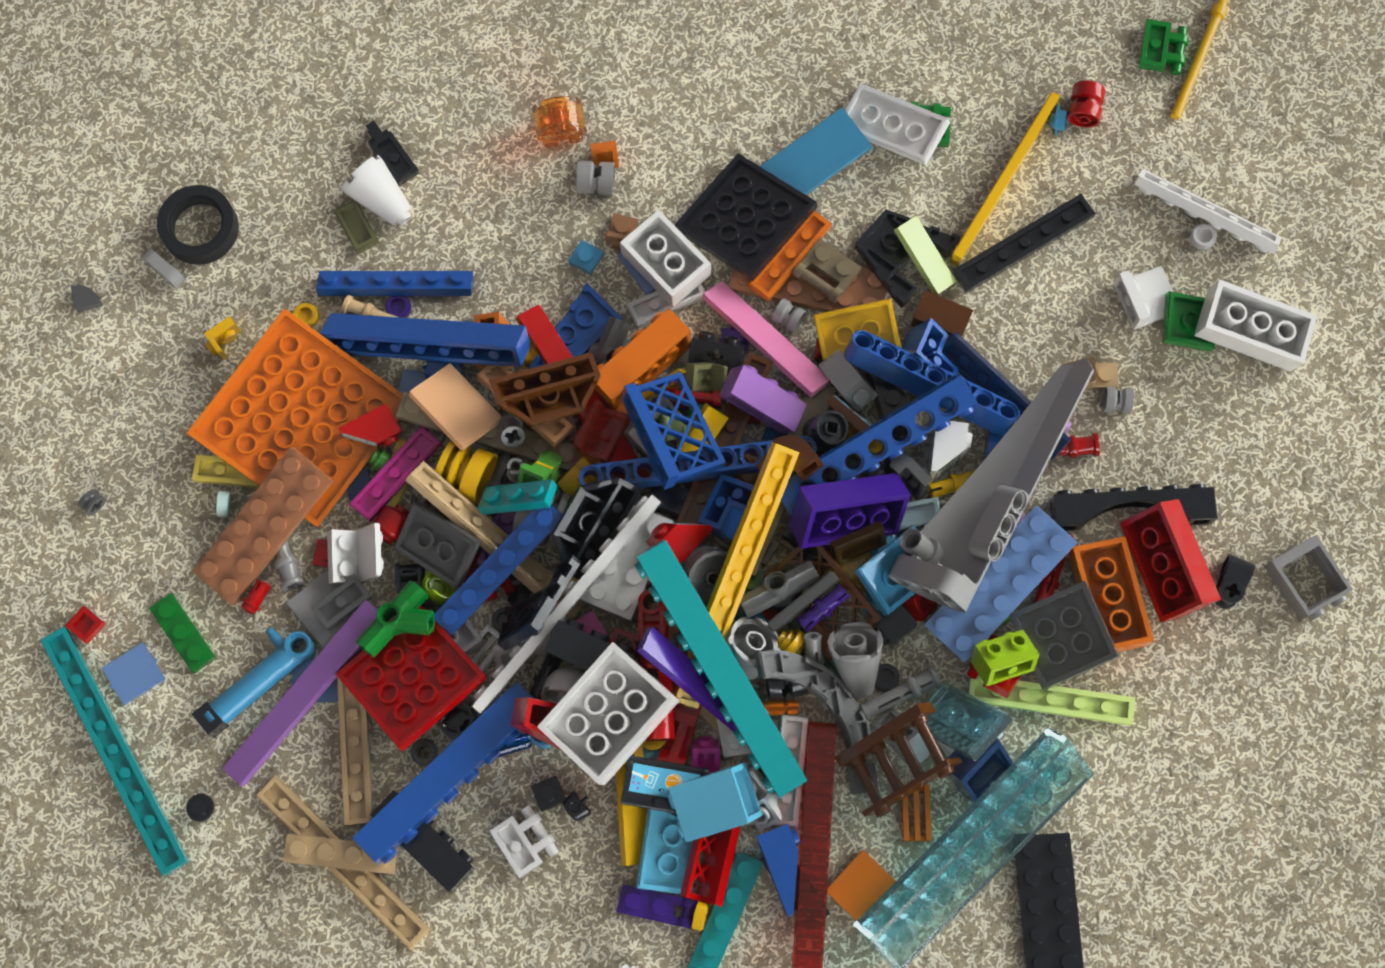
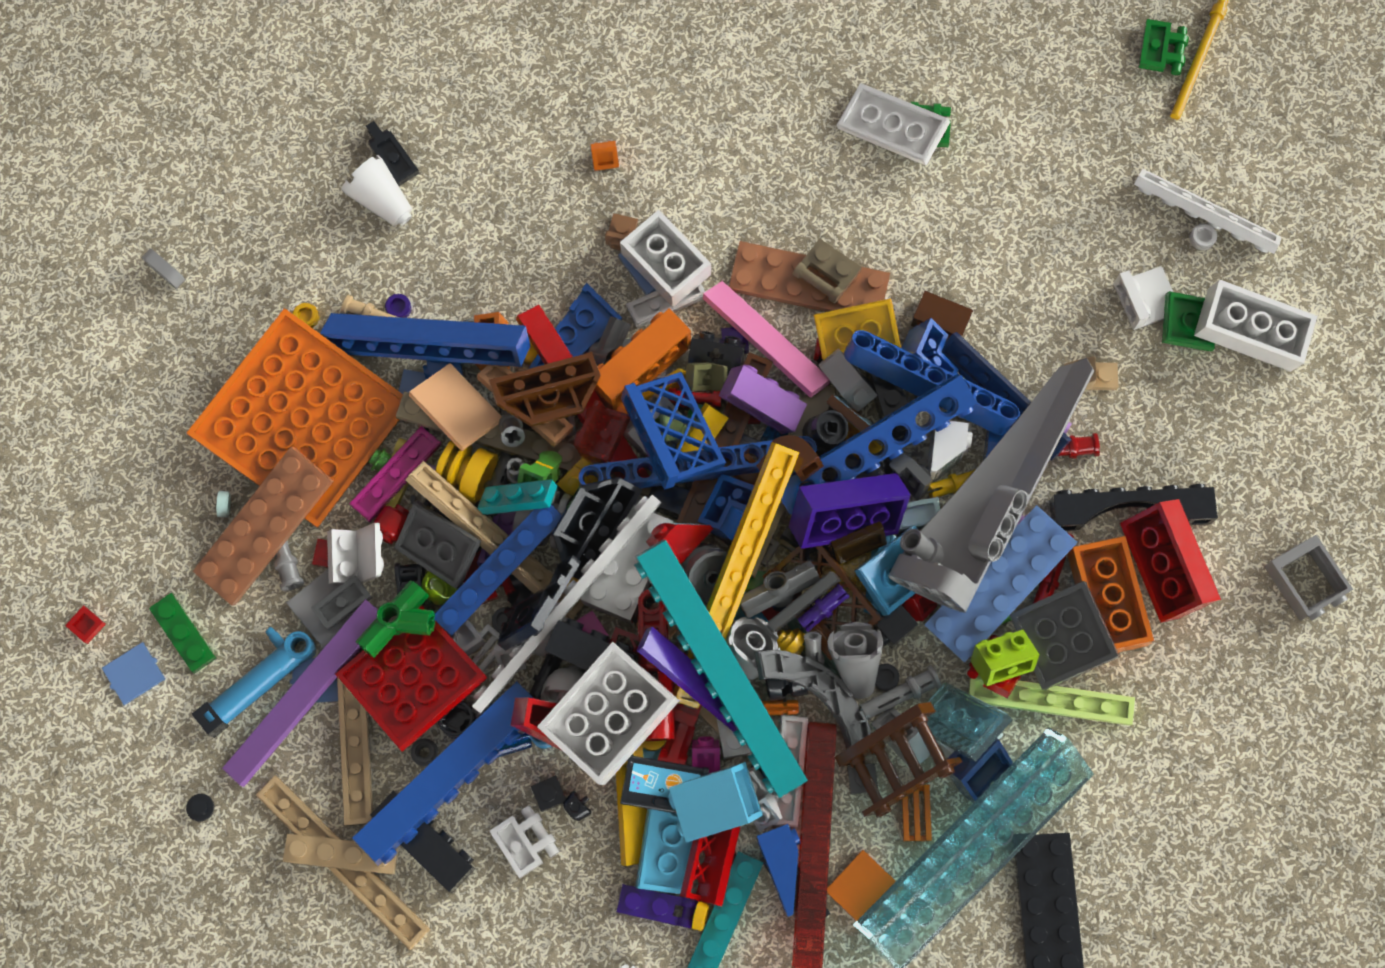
teal plate [40,626,189,877] -> none
dark grey tile [71,285,103,312] -> none
dark grey bush [78,489,106,515] -> none
black tyre [157,185,239,265] -> none
light yellow plate [192,454,259,489] -> none
yellow bracket [204,316,241,361] -> none
red pin [241,579,272,615] -> none
blue plate [316,271,474,296] -> none
olive tile [333,200,380,255] -> none
red slope [339,403,402,448] -> none
dark blue tile [348,468,371,502] -> none
clear orange brick [532,96,587,148] -> none
dark azure plate [568,240,604,275] -> none
light grey wheel [576,160,615,196] -> none
black plate [674,153,818,281] -> none
orange tile [748,211,832,303] -> none
dark azure tile [760,107,872,195] -> none
light grey wheel [771,298,806,333] -> none
black wing [854,209,961,308] -> none
yellowish green tile [894,216,956,295] -> none
yellow tile [950,92,1060,267] -> none
black plate [952,194,1096,294] -> none
dark azure plate [1050,105,1068,135] -> none
red wheel [1067,80,1106,128] -> none
light grey wheel [1102,386,1134,415] -> none
black piece [1215,554,1255,609] -> none

